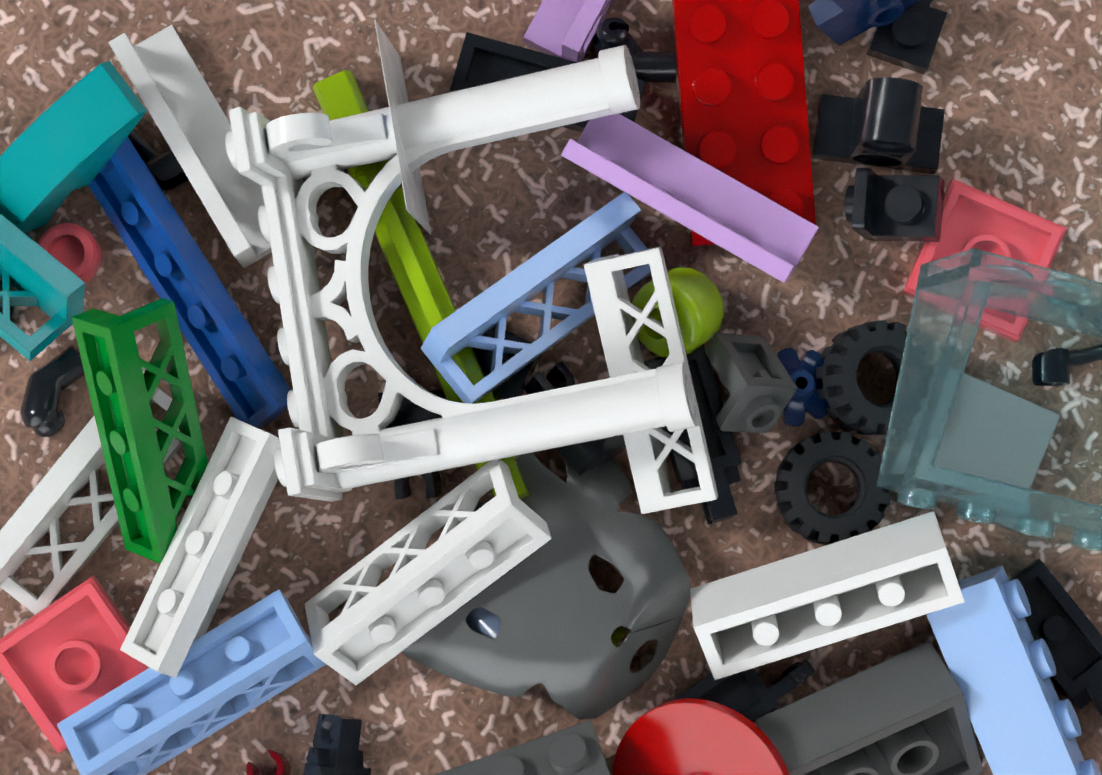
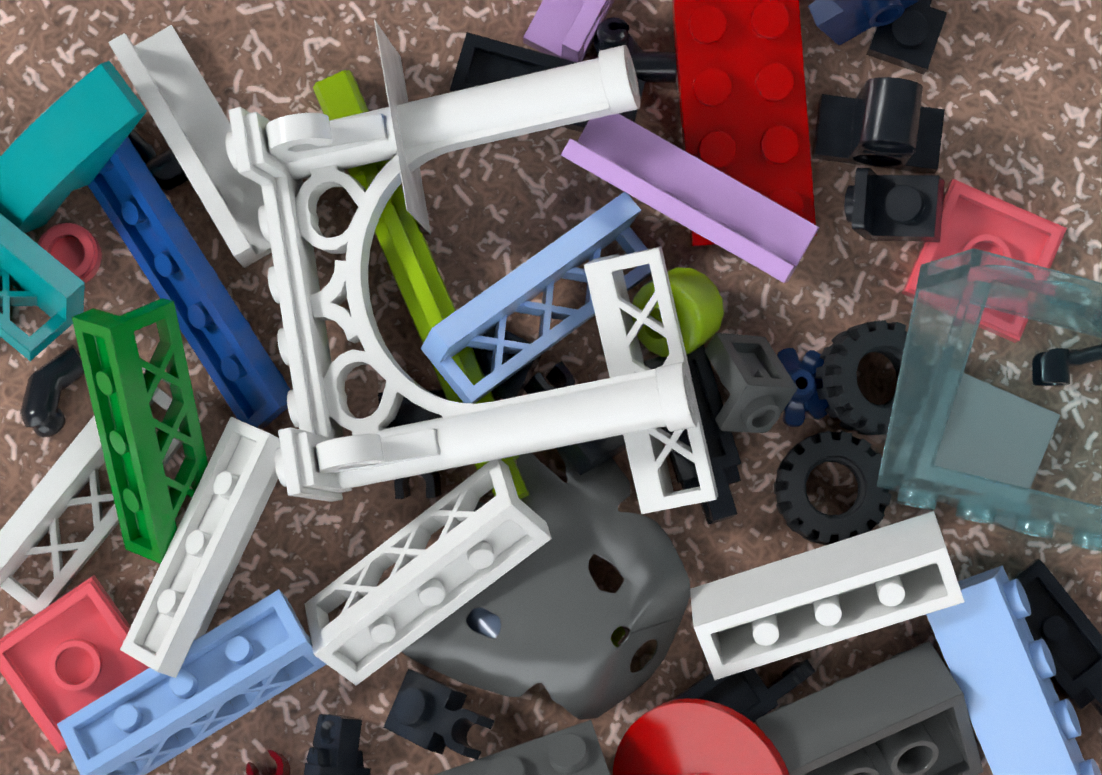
none -> black plate [383,669,494,760]

